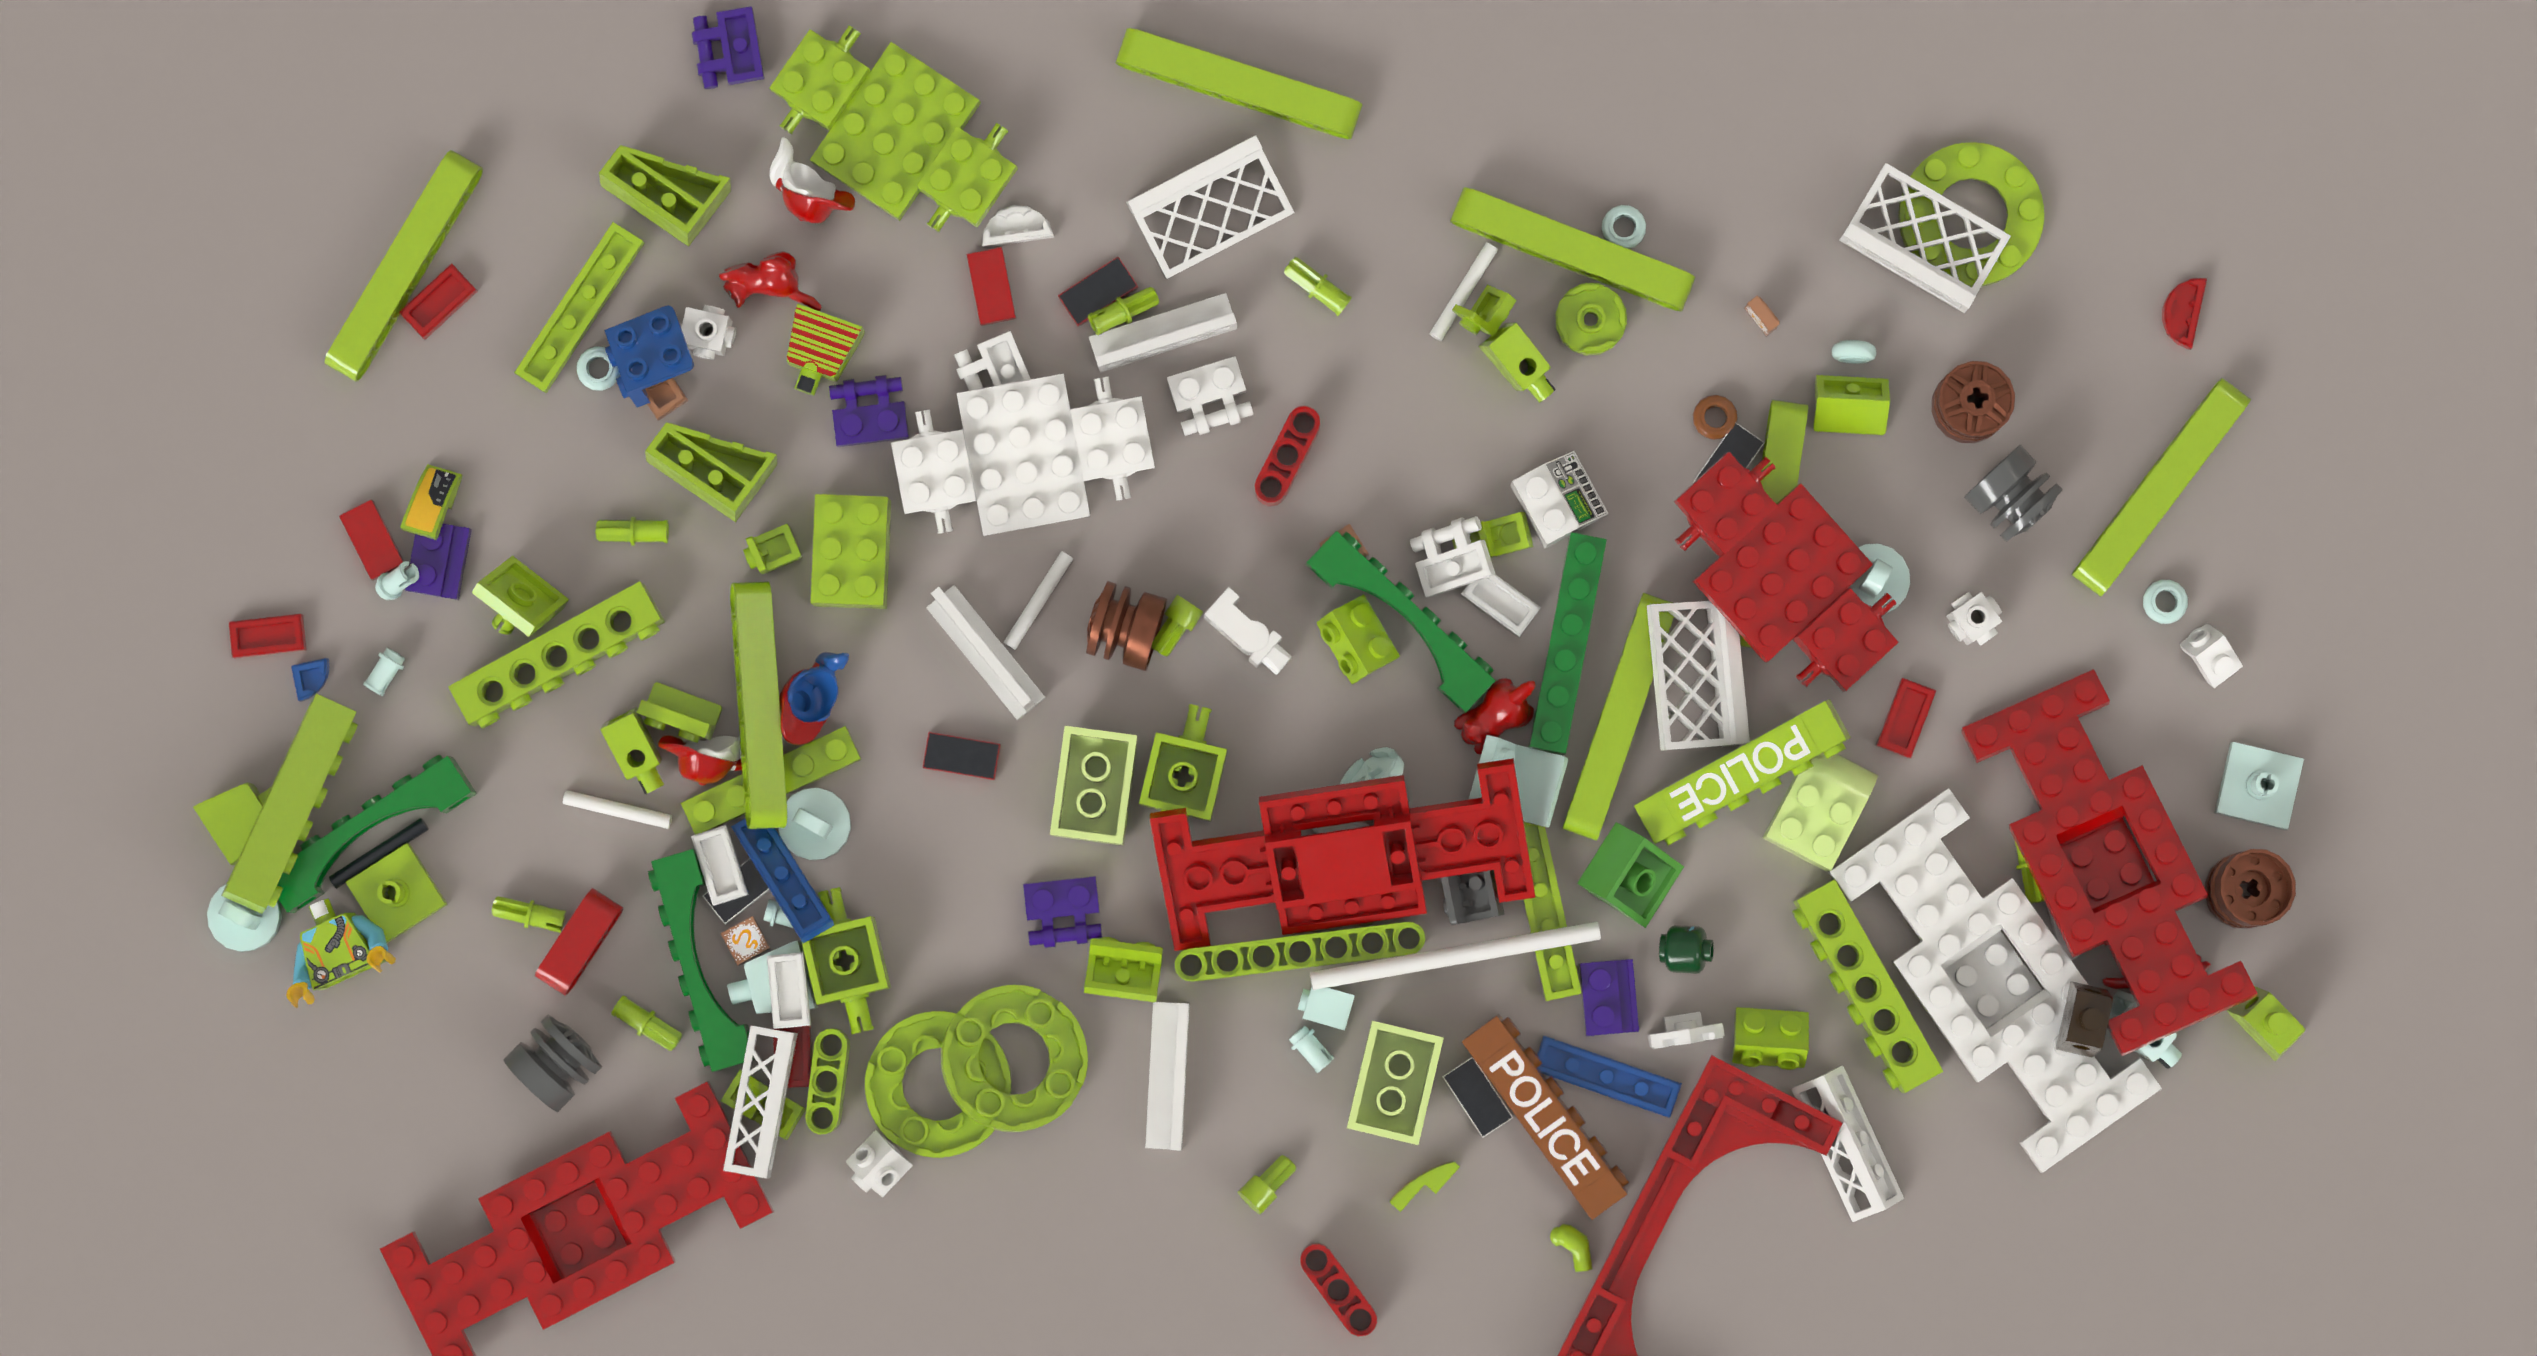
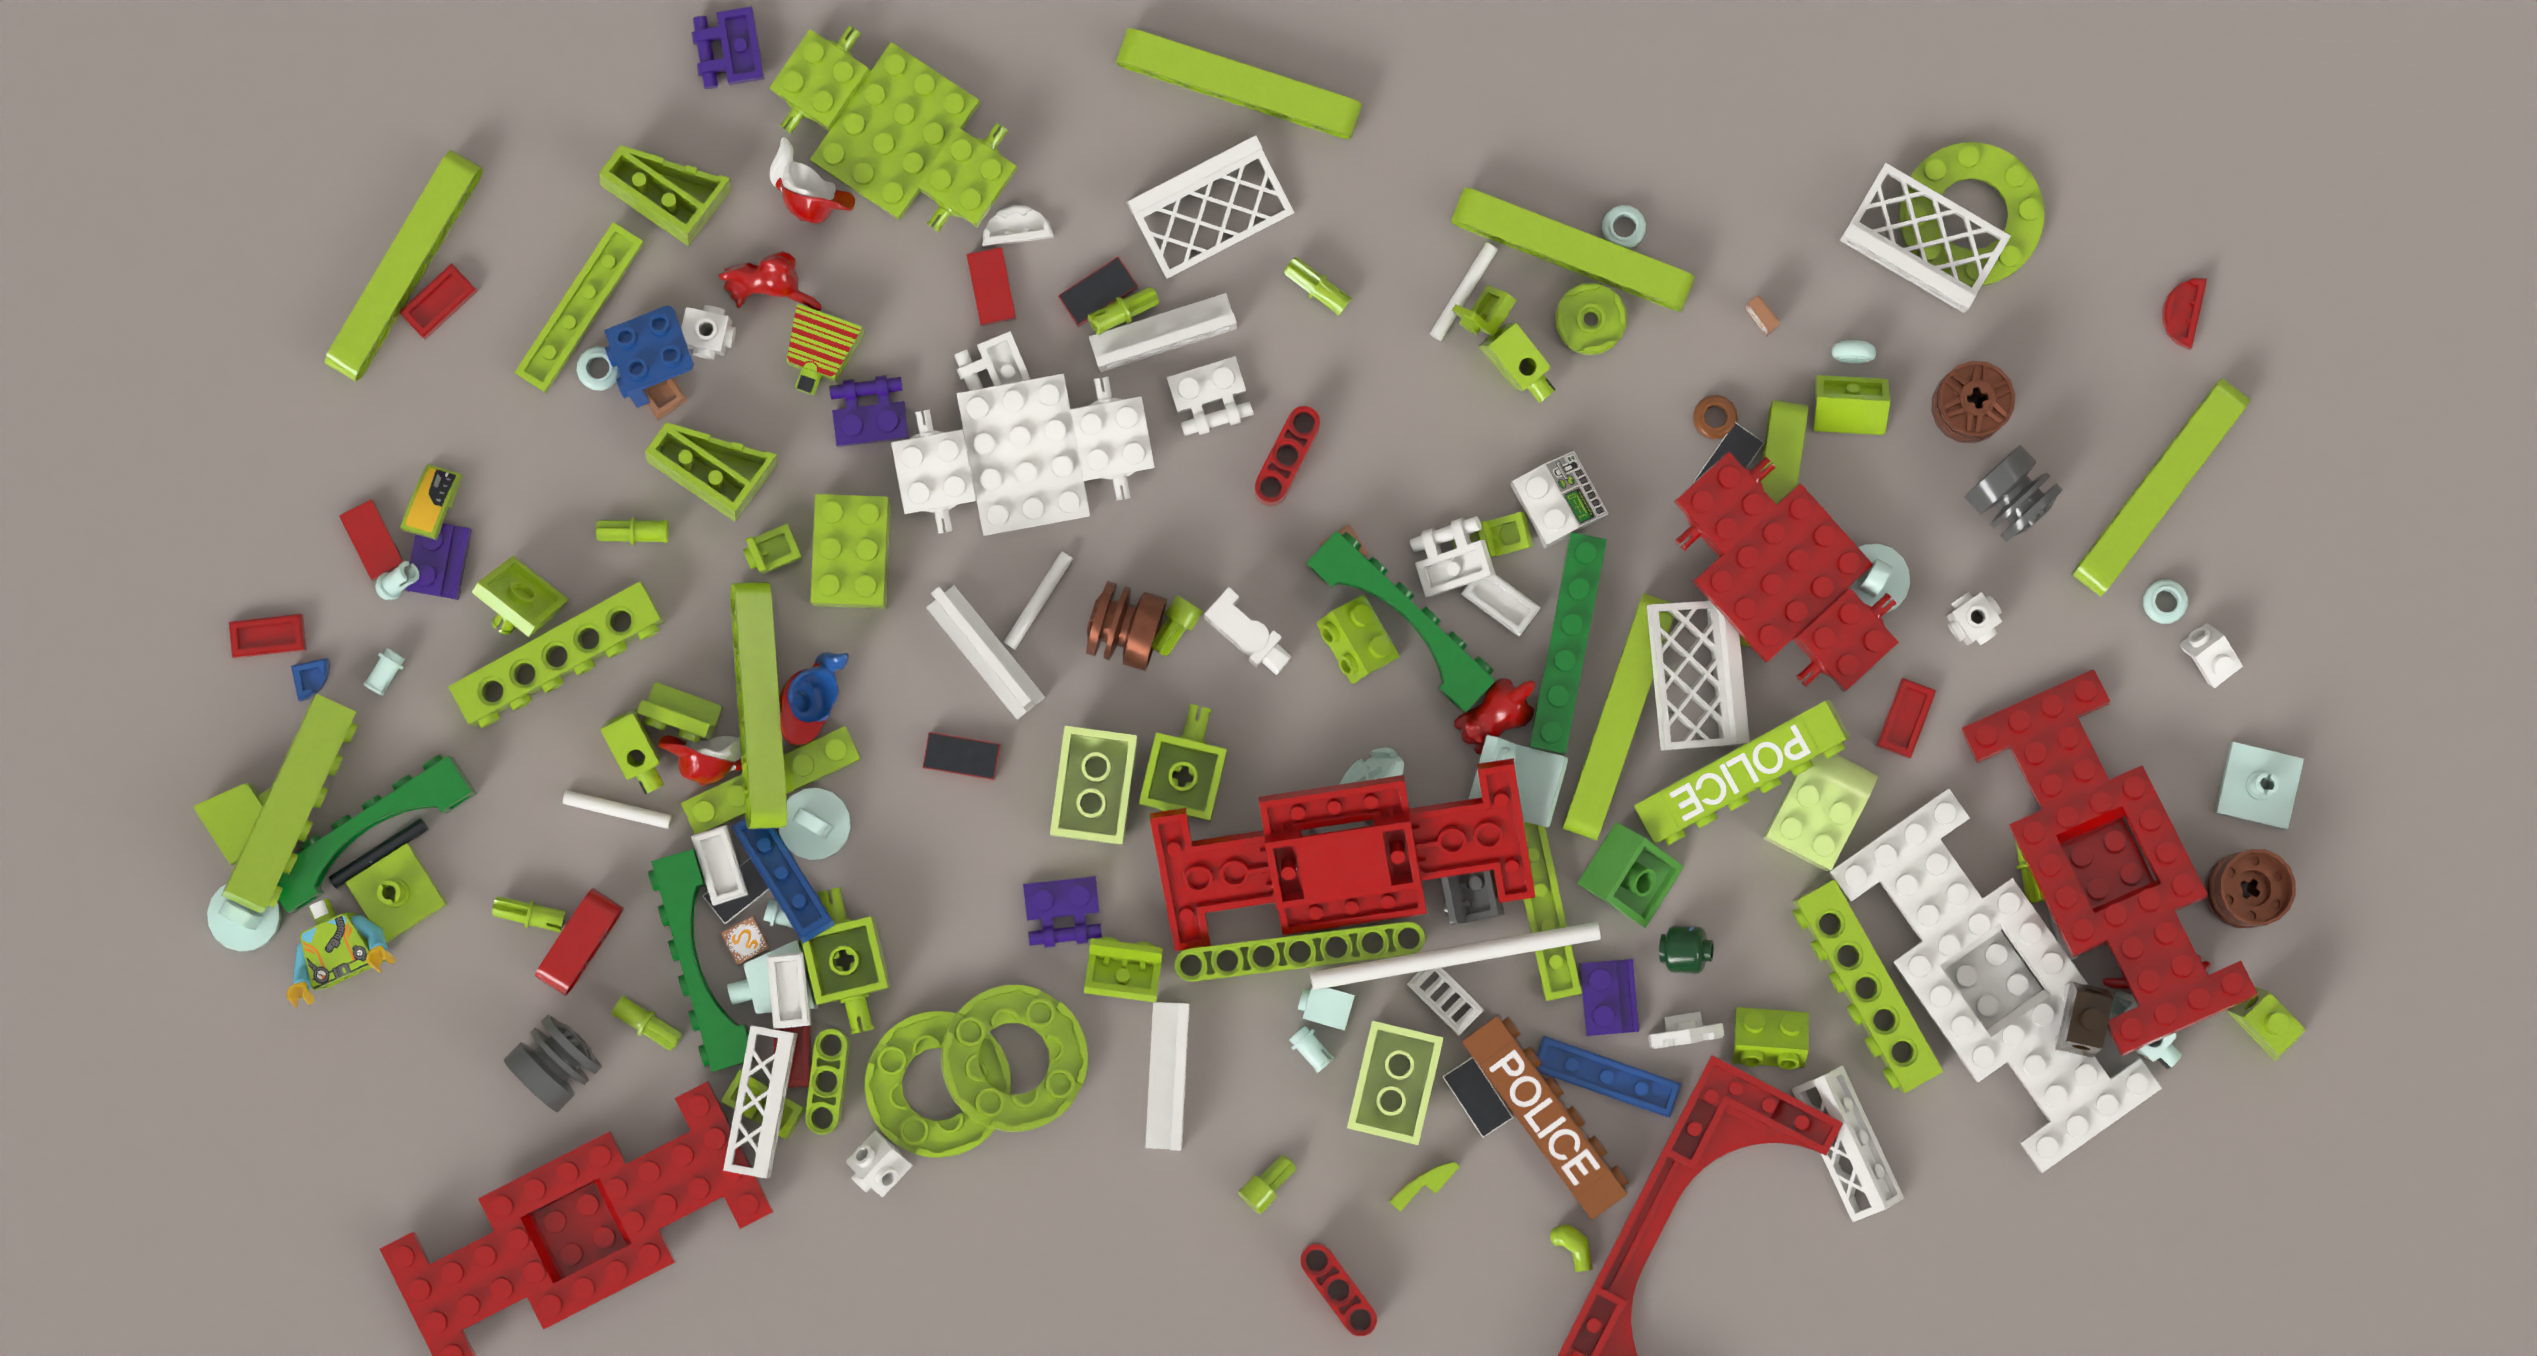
none -> white slope [1407,968,1484,1036]

